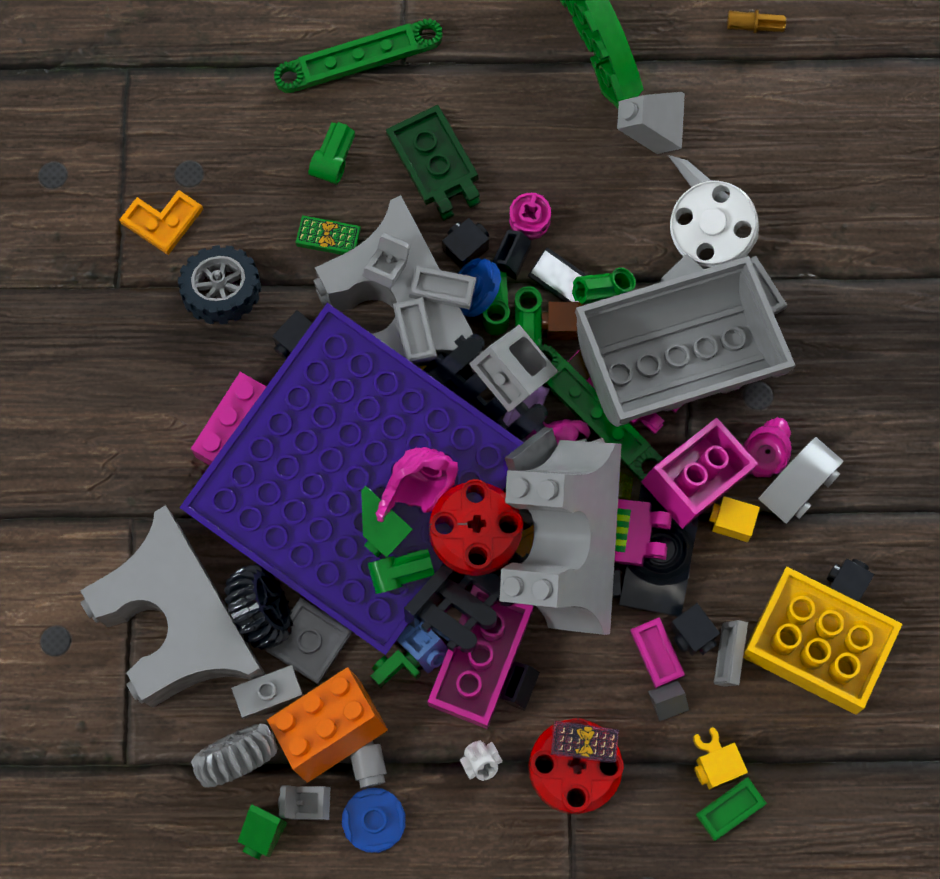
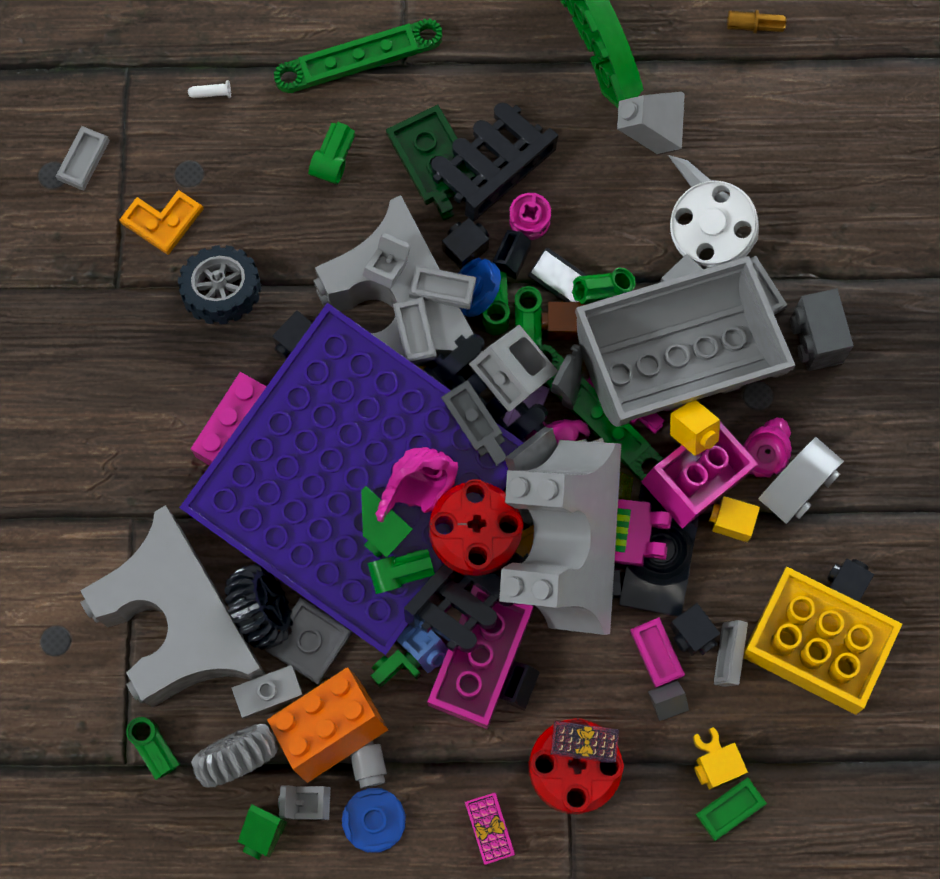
green tile [296,215,361,255] -> none
white gear [460,740,502,781] -> none
none -> light grey tile [56,126,110,191]
none -> green piece [126,717,180,780]
none -> white piece [188,80,231,98]
none -> black fence [431,103,558,222]
none -> dark grey hinge [441,380,506,466]
none -> tile [465,793,515,865]
none -> dark grey brick [551,344,583,410]
none -> yellow brick [670,400,720,456]
none -> dark grey piece [790,288,854,371]

